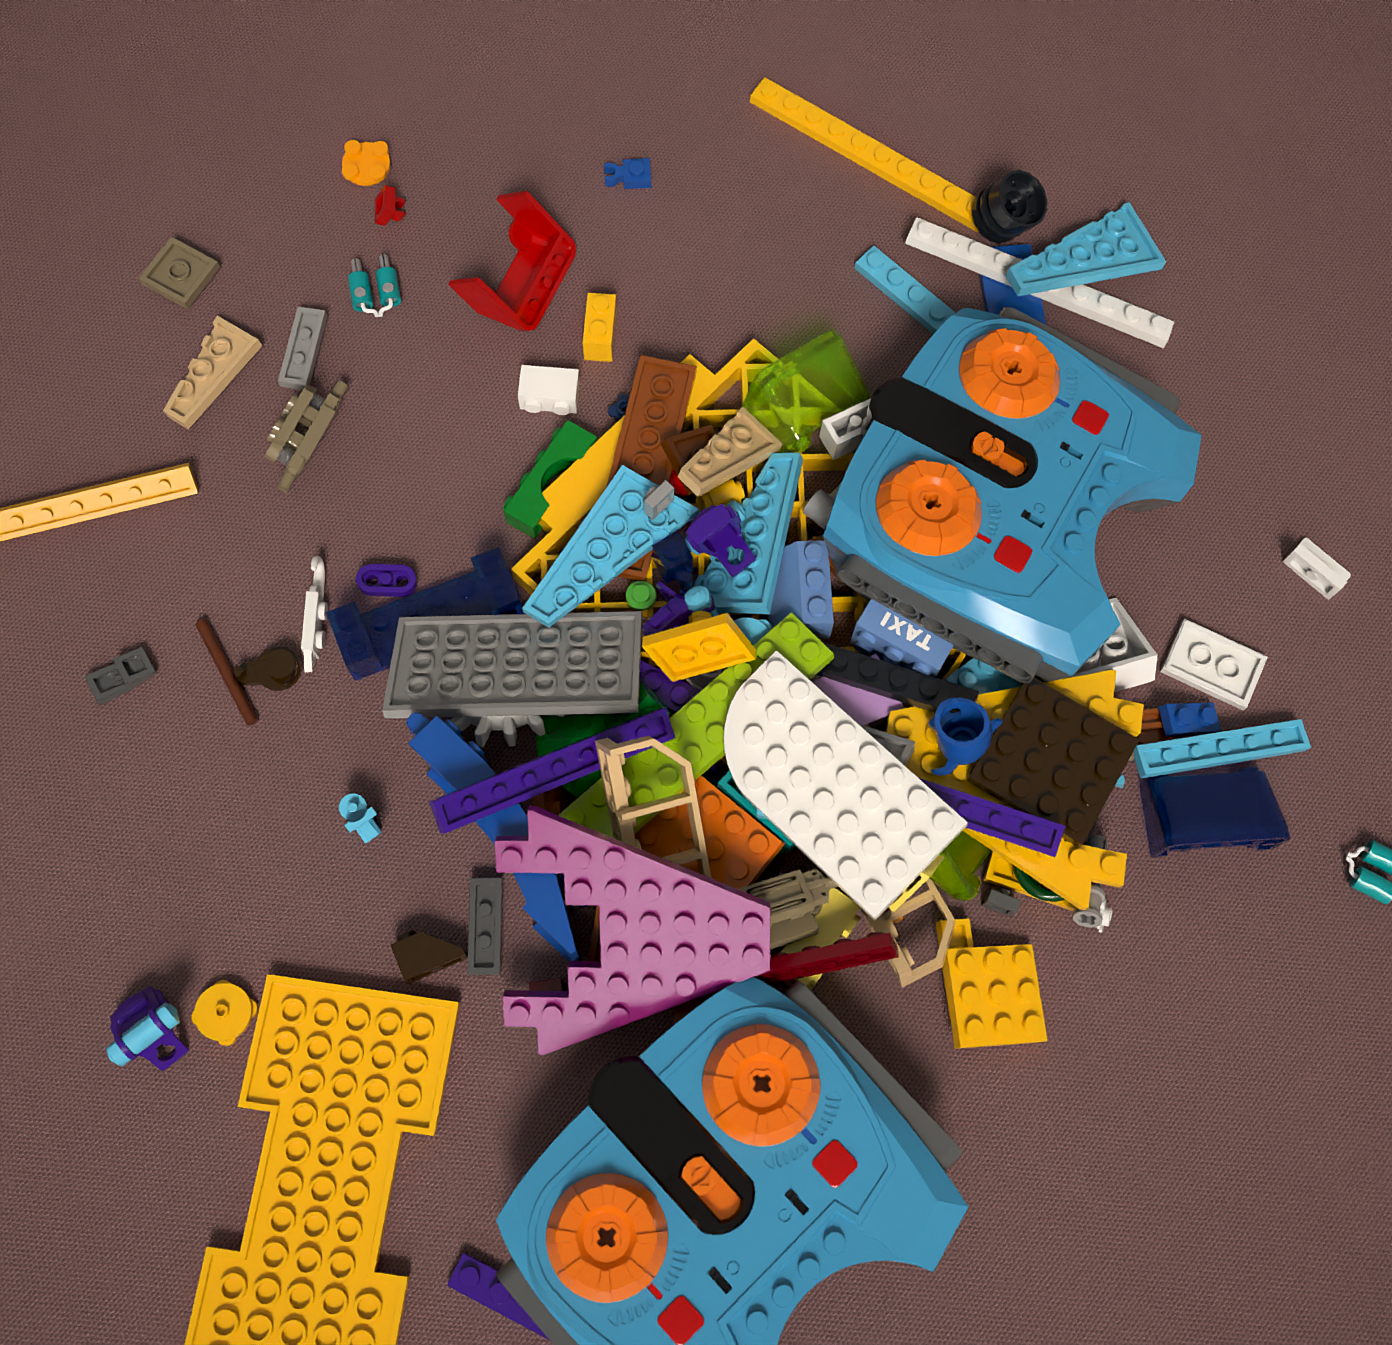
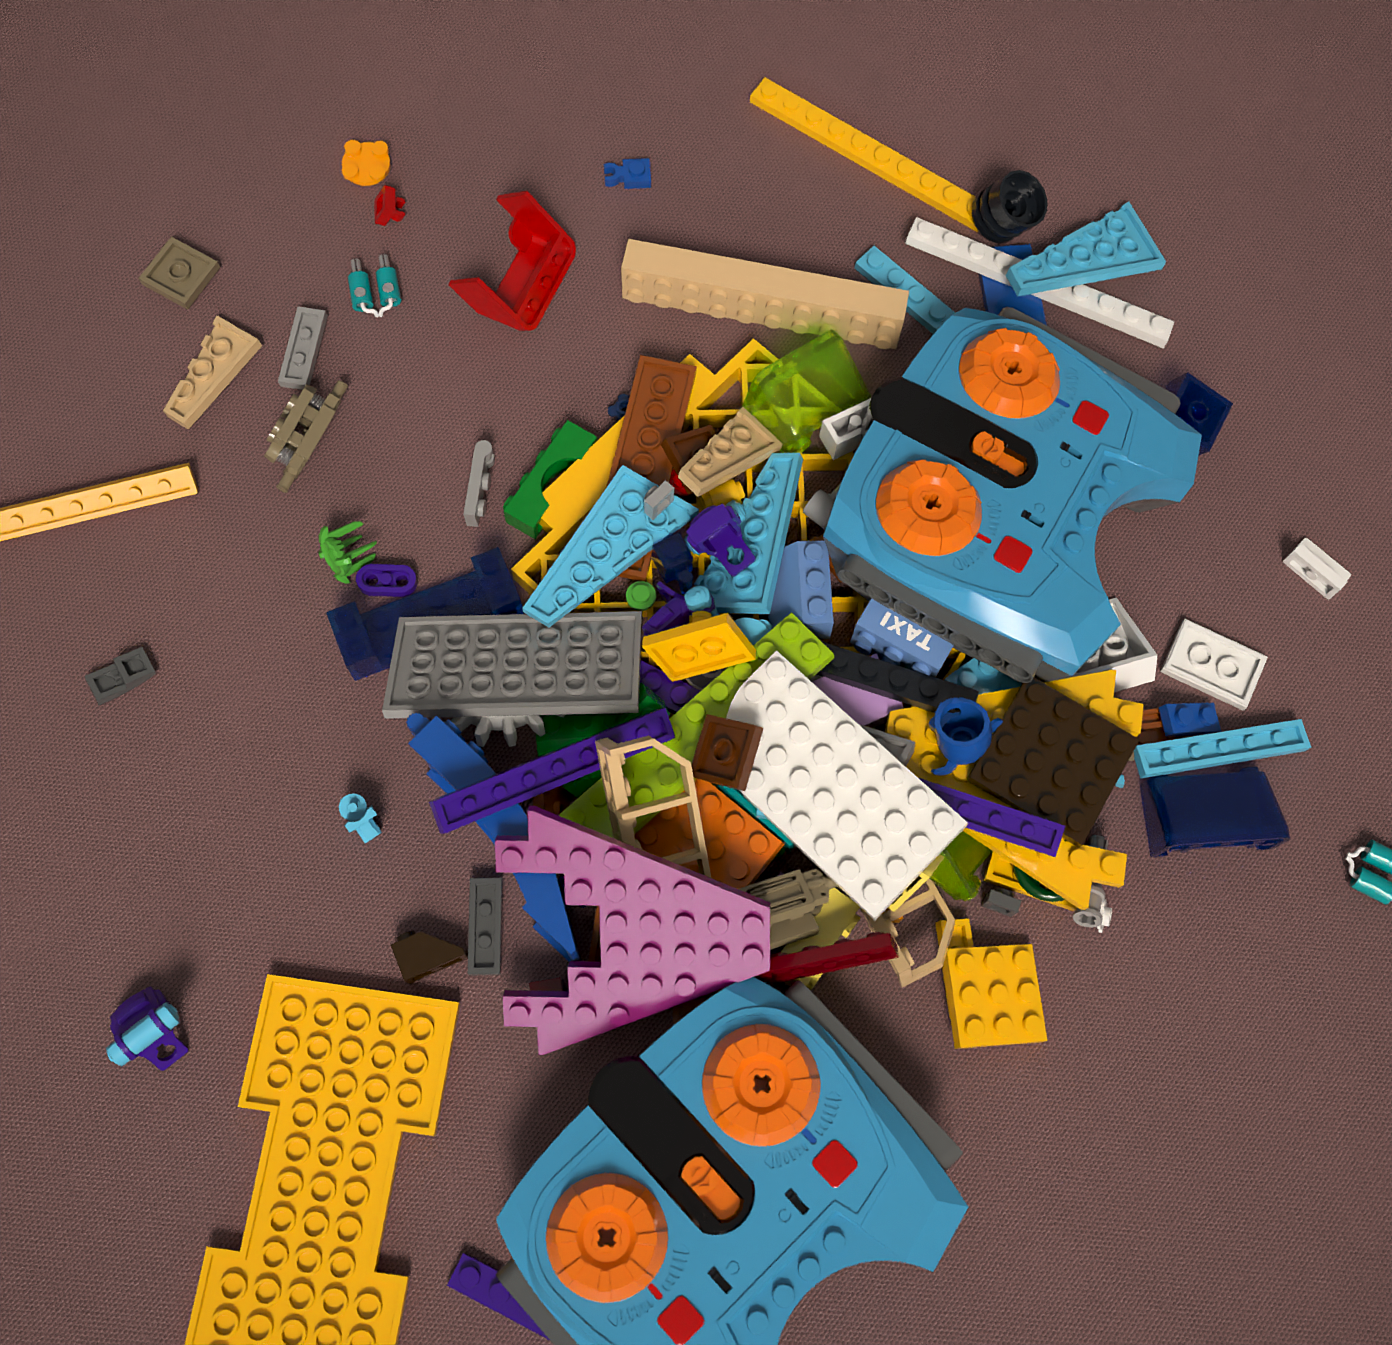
yellow piece [191,980,259,1046] -> none
copper bar [195,619,258,726] -> none
dark brown piece [234,647,302,691] -> none
white plate [301,555,328,672] -> none
white brick [518,365,580,415] -> none
yellow brick [583,293,617,362] -> none
none -> bright green piece [318,521,377,584]
none -> light grey plate [463,440,495,527]
none -> tan brick [621,239,909,349]
none -> reddish brown plate [691,714,764,791]
none -> clear blue brick [1166,372,1233,456]

